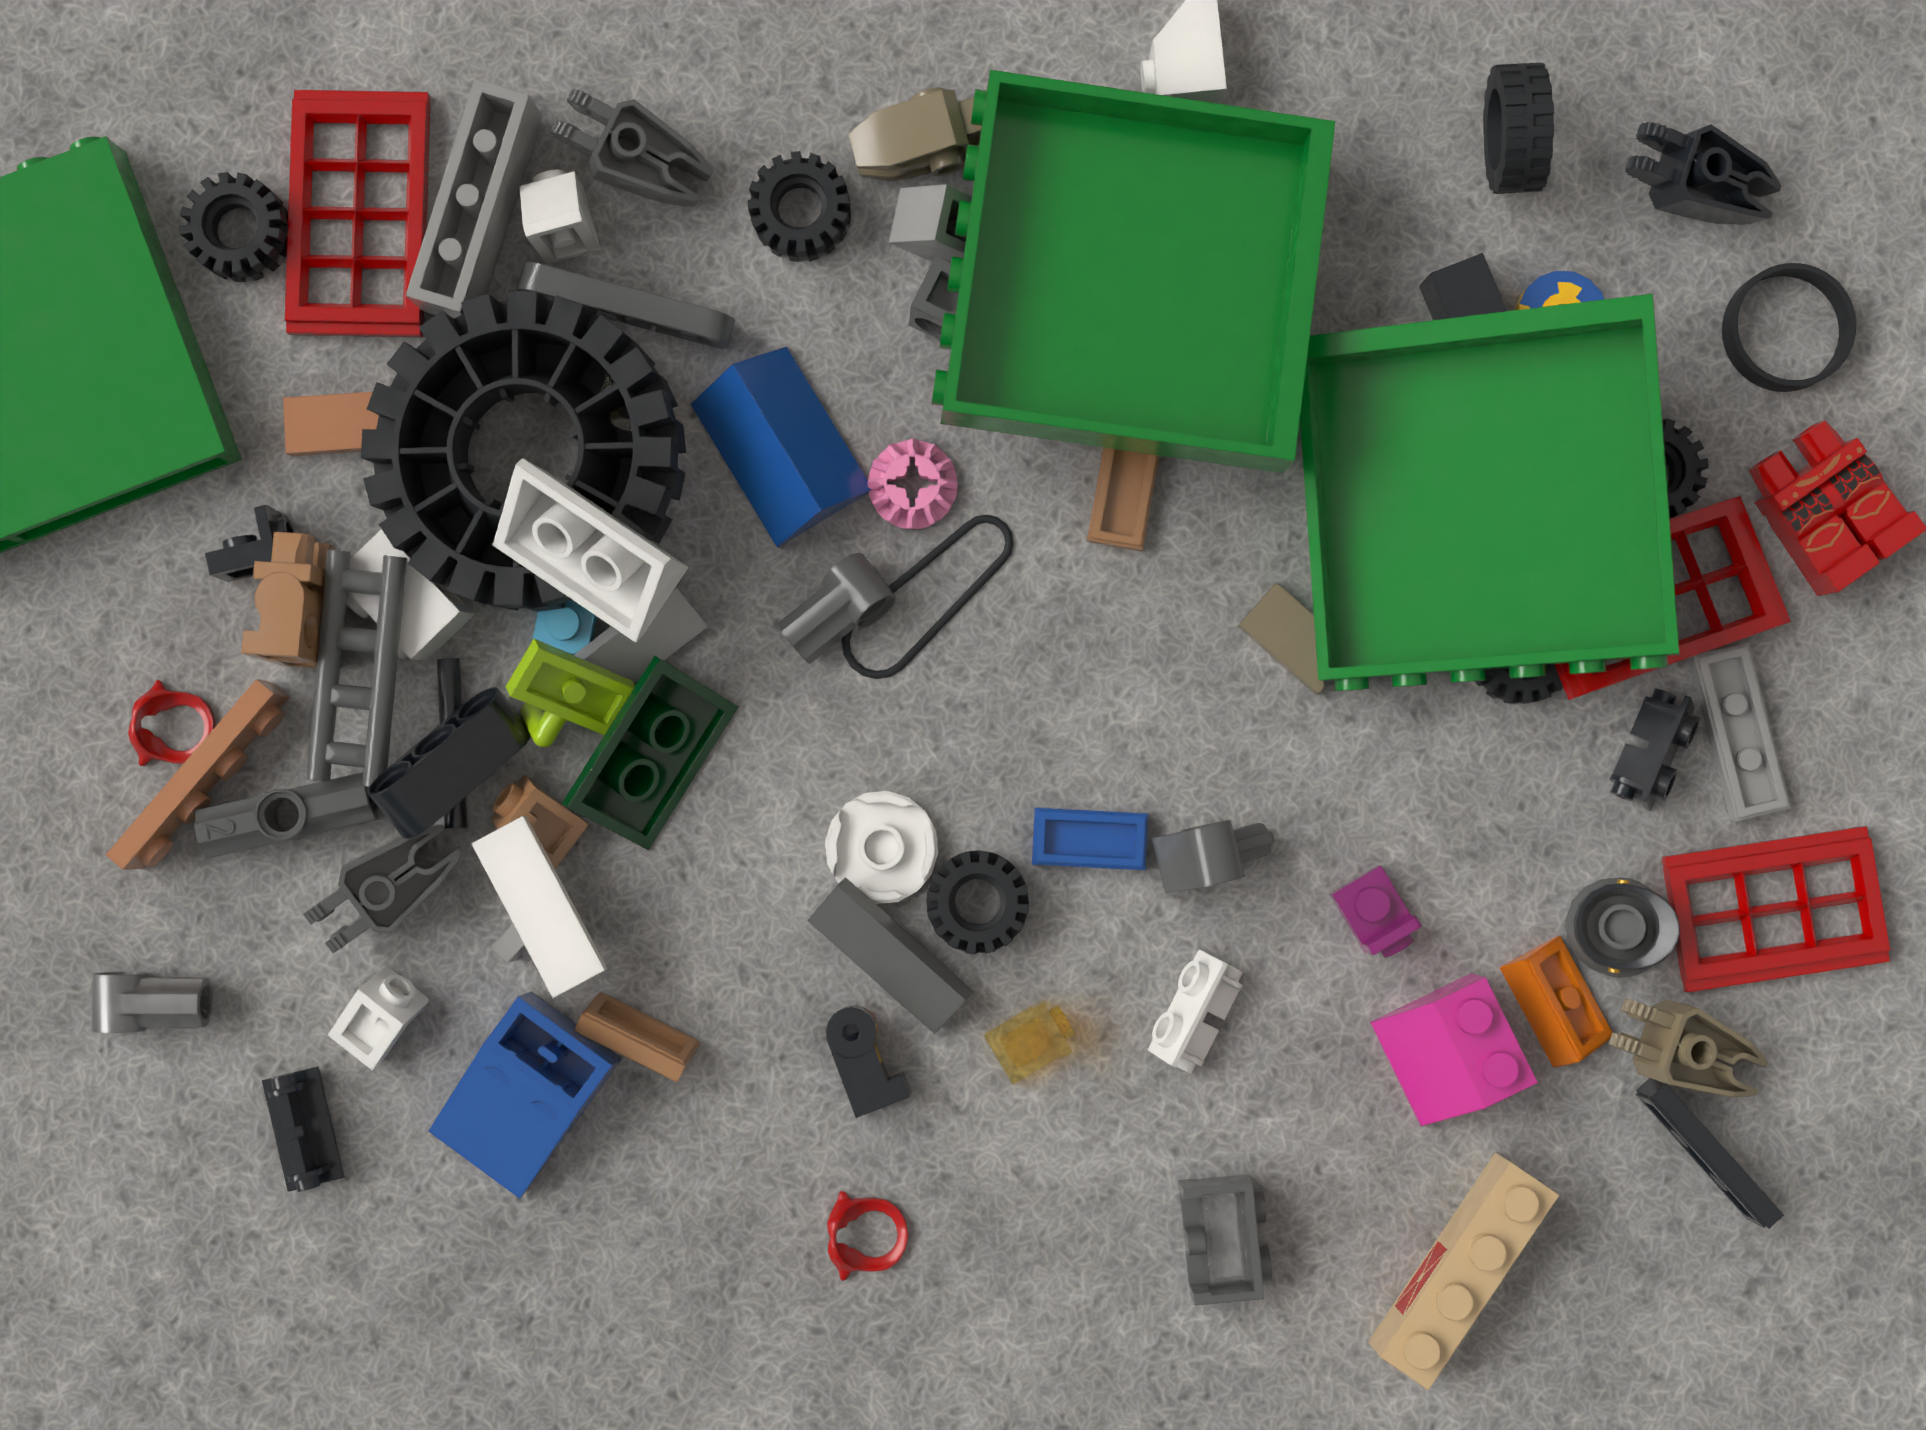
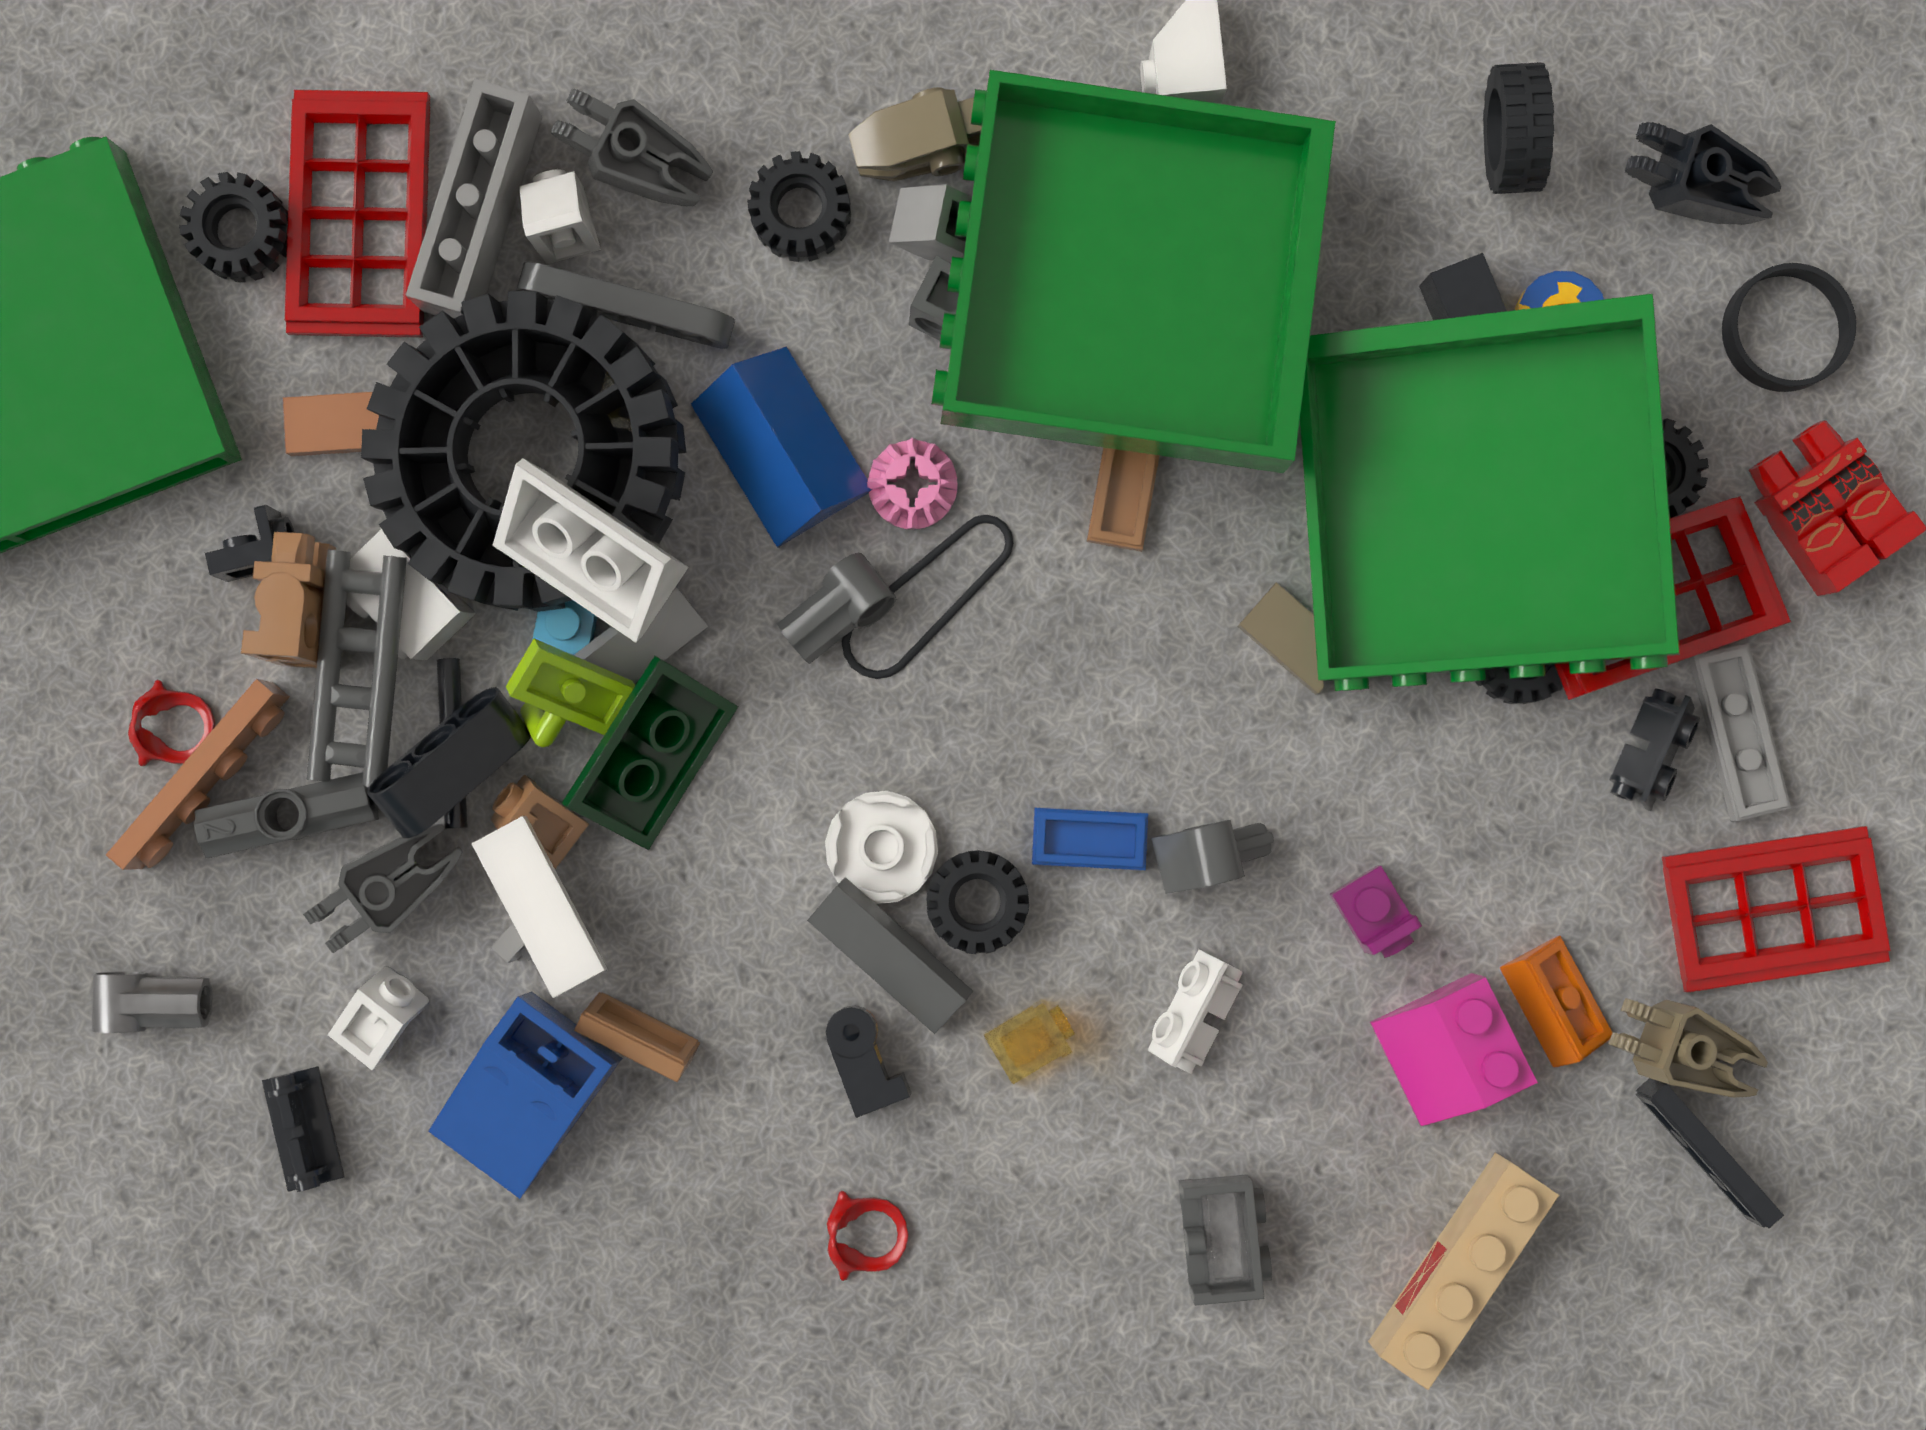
dark grey piece [1565,877,1680,978] -> none

